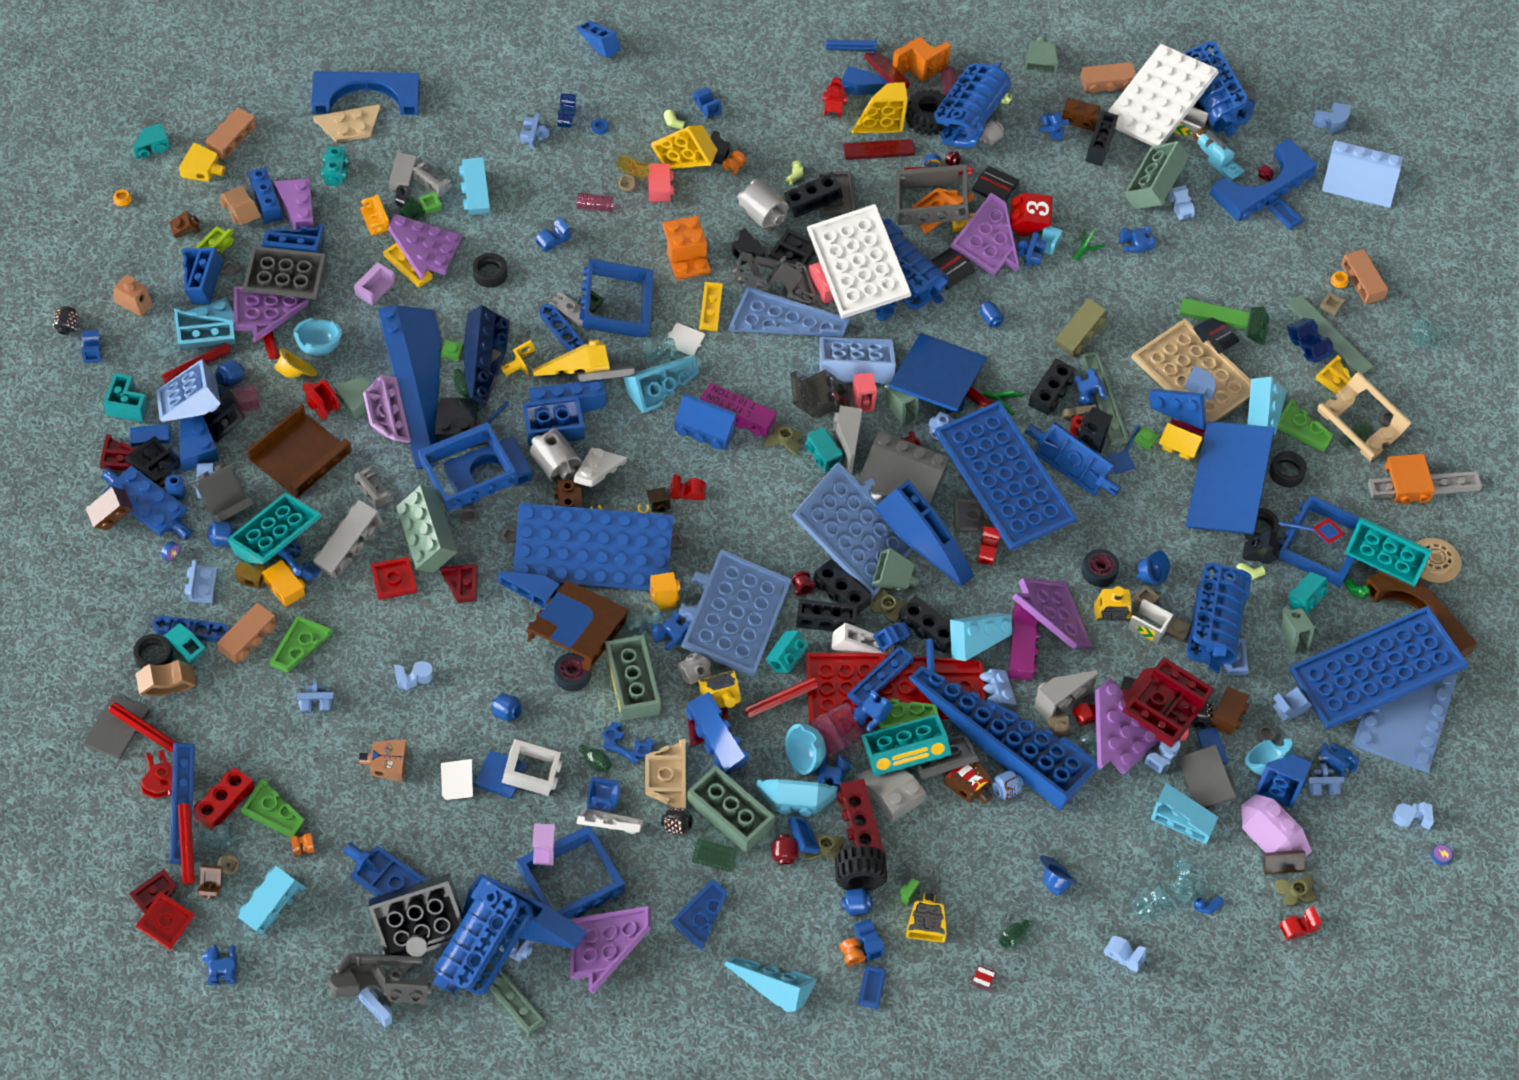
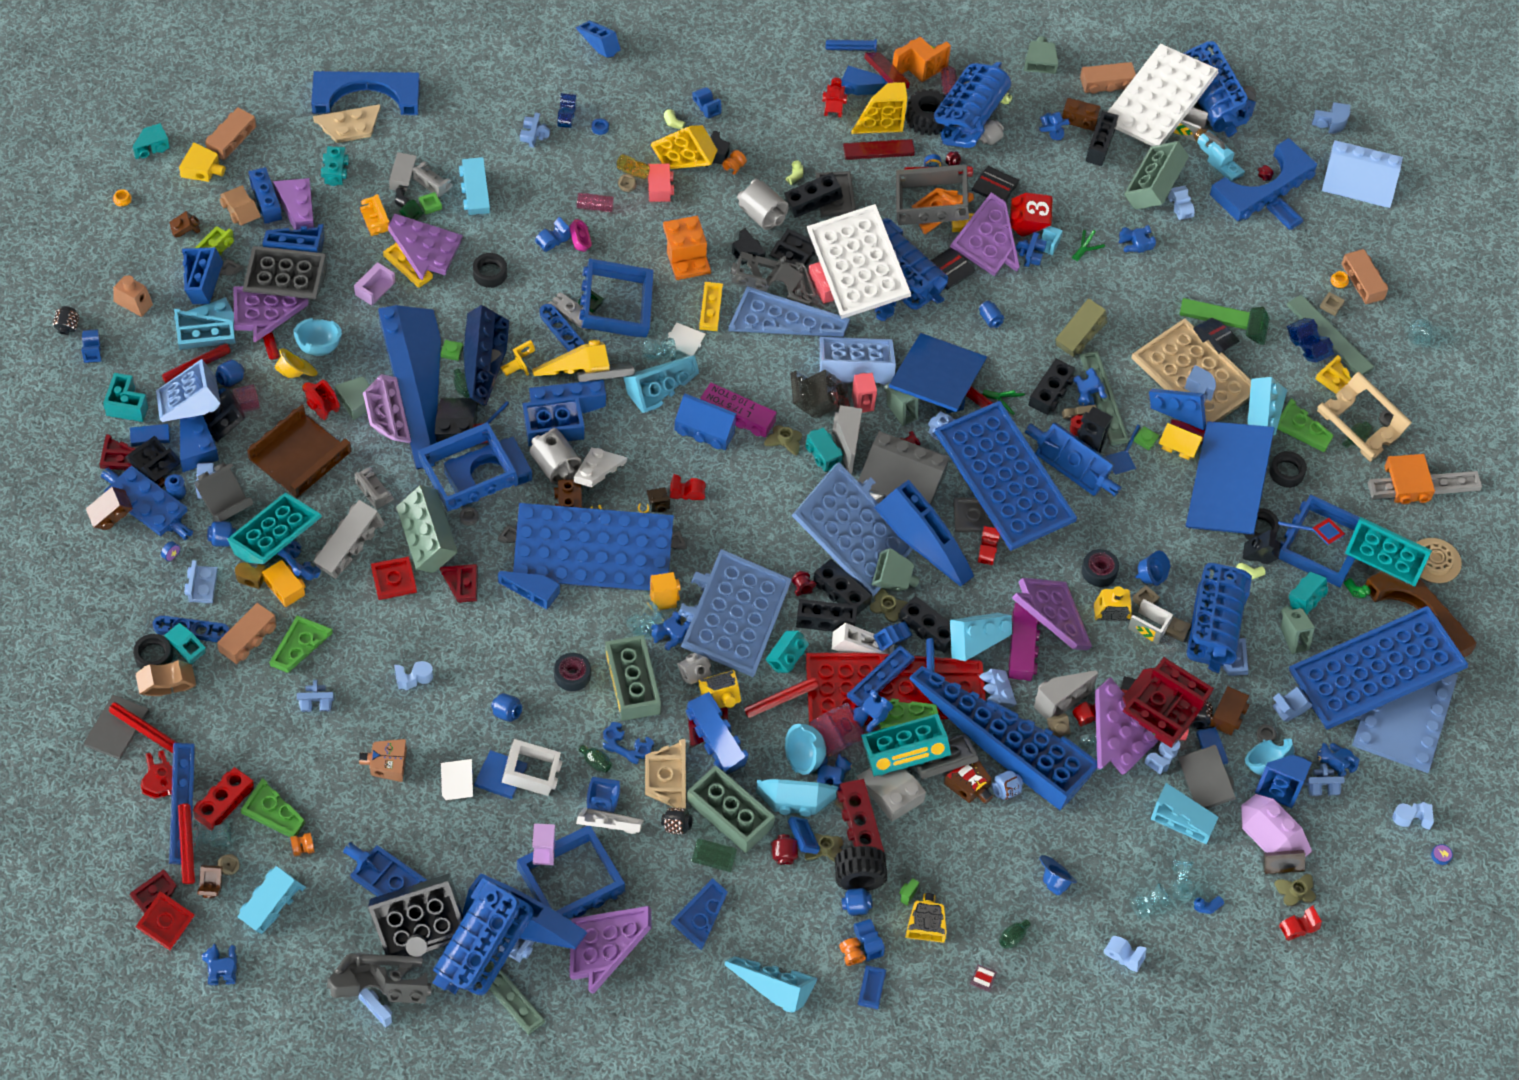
reddish brown panel [526,580,629,671] -> none
none -> dark pink plate [569,219,592,252]

